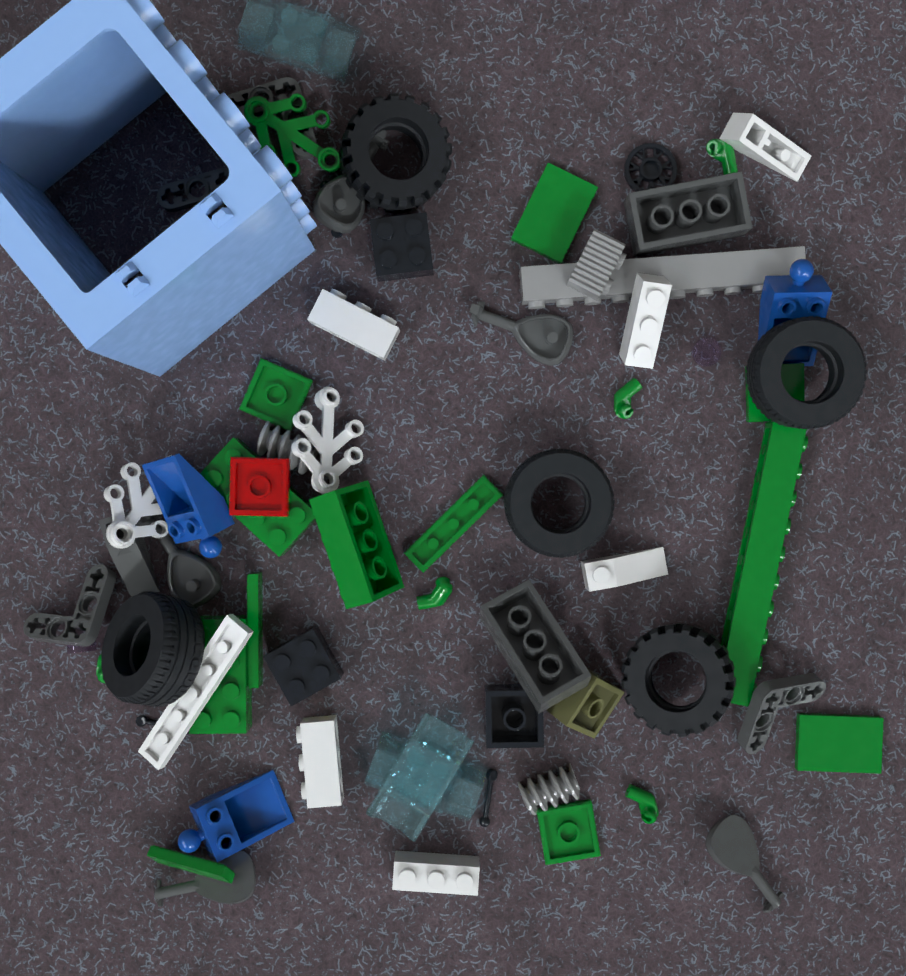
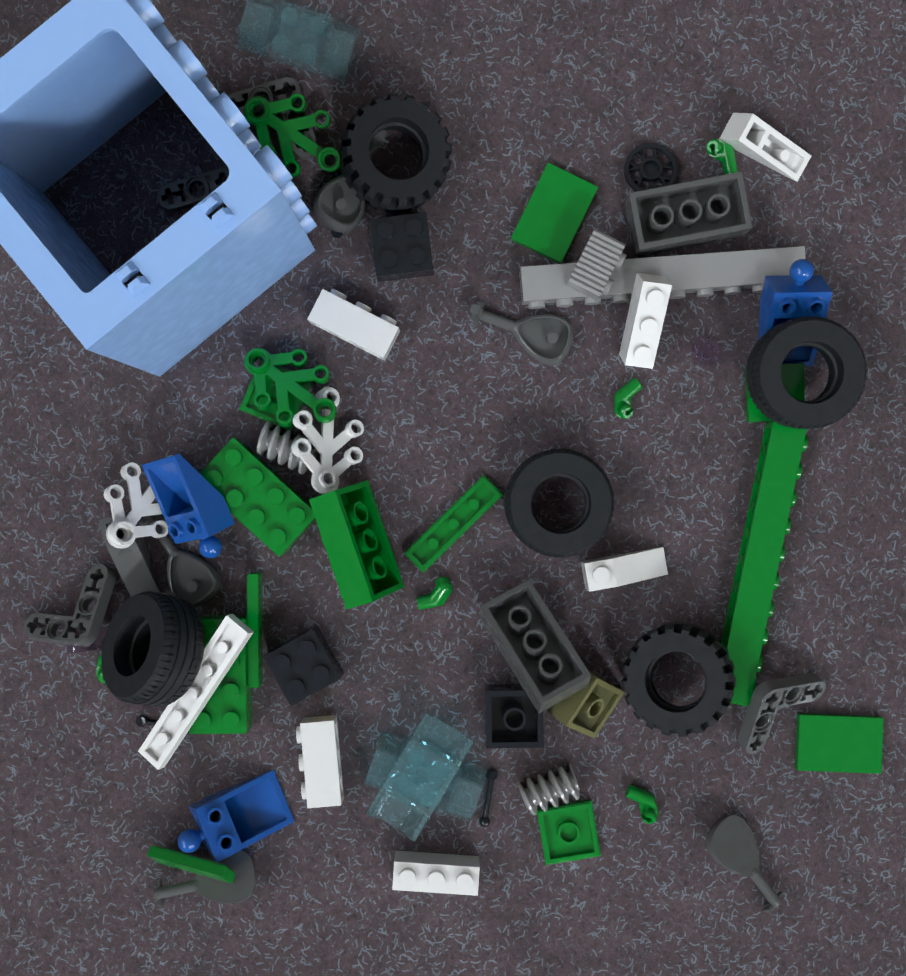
red tile [229,457,290,517] -> none
none -> green plant [244,348,337,427]

